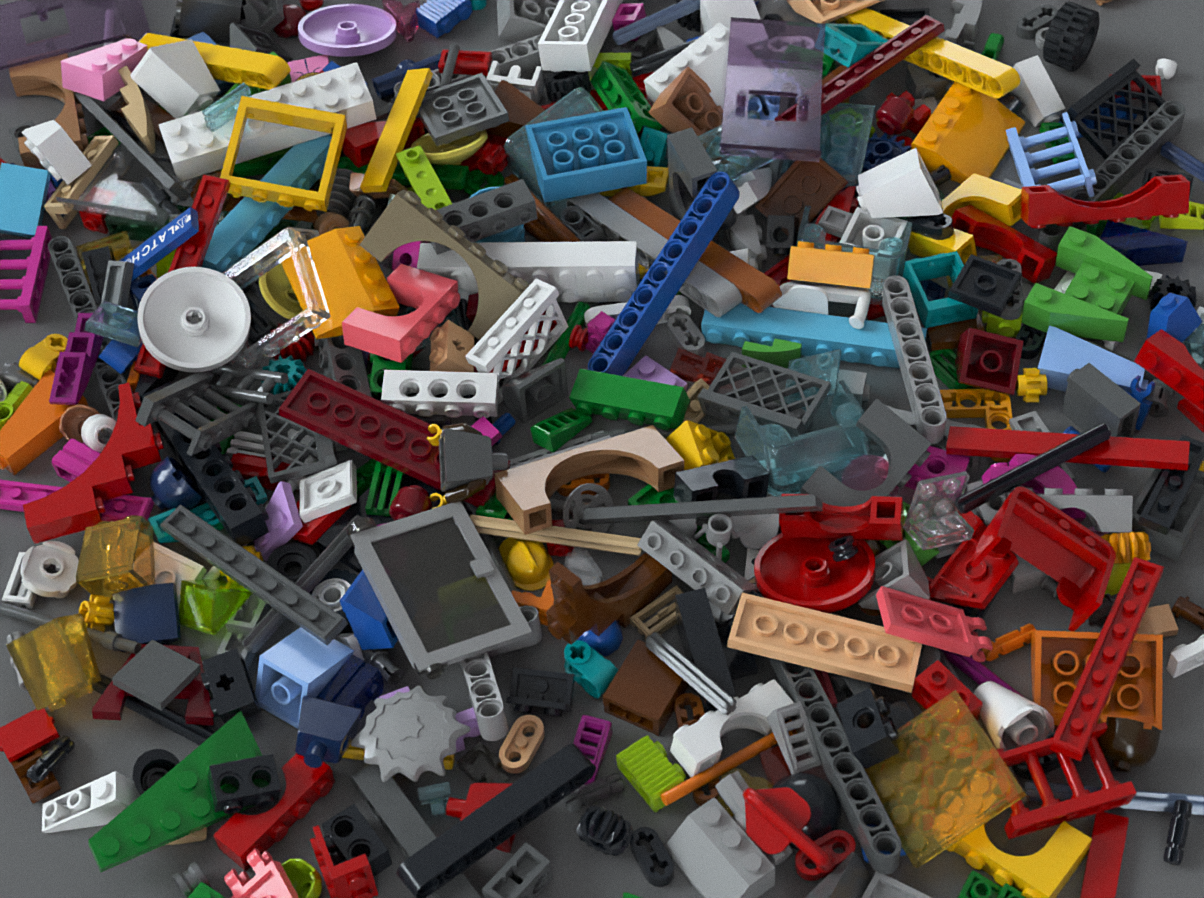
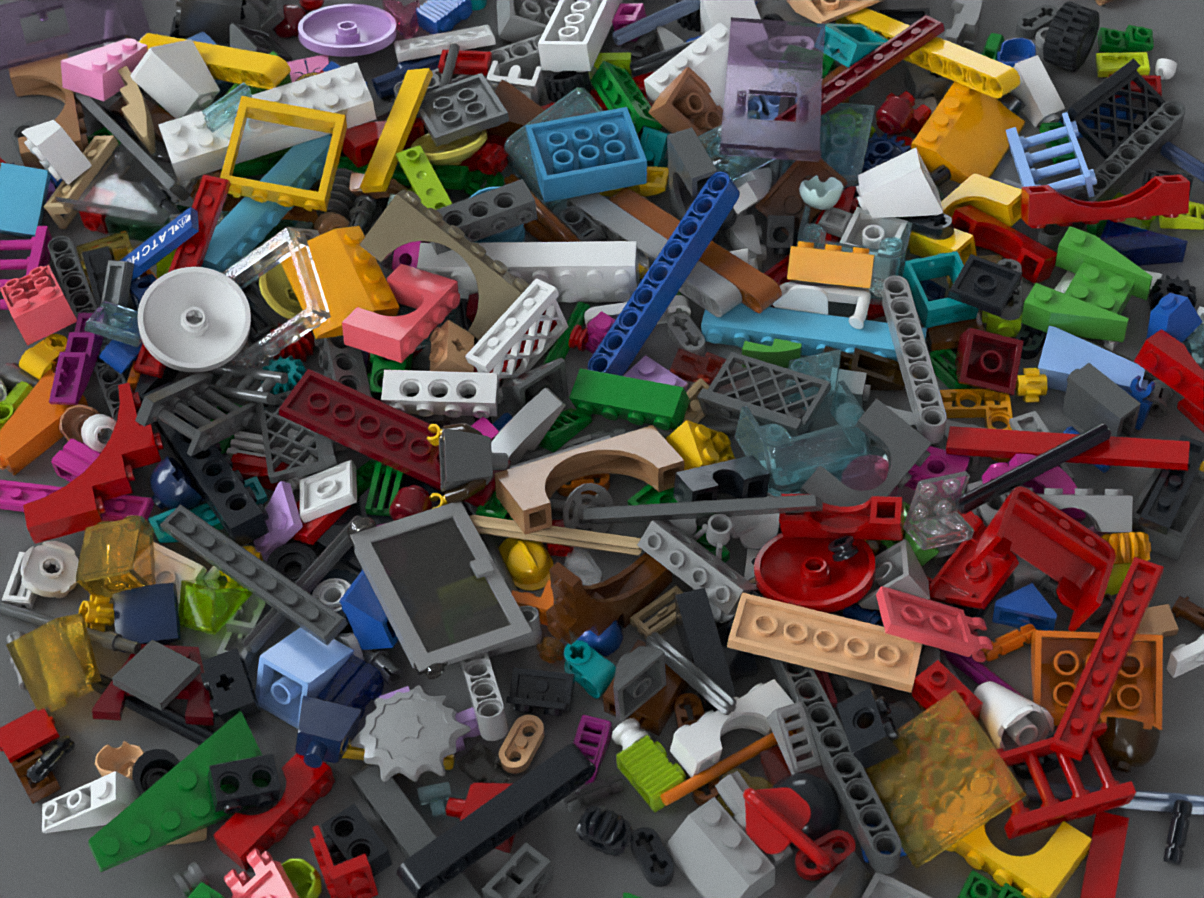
none -> coral slope [0,265,77,346]
none -> light nougat hair [95,741,144,780]
none -> white tile [394,25,496,62]
none -> light grey slope [491,388,566,466]
none -> clear orange plate [536,637,565,664]
none -> white wheel [611,718,651,751]
none -> dark grey slope [613,646,666,723]
none -> light aqua hair [799,175,844,210]
none -> dark brown slope [815,346,905,391]
none -> blue pin [843,602,883,626]
none -> blue slope [992,583,1057,631]
none -> blue hair [997,38,1036,68]
none -> neon yellow plate [1095,52,1150,77]
none -> green slope [1097,25,1154,53]

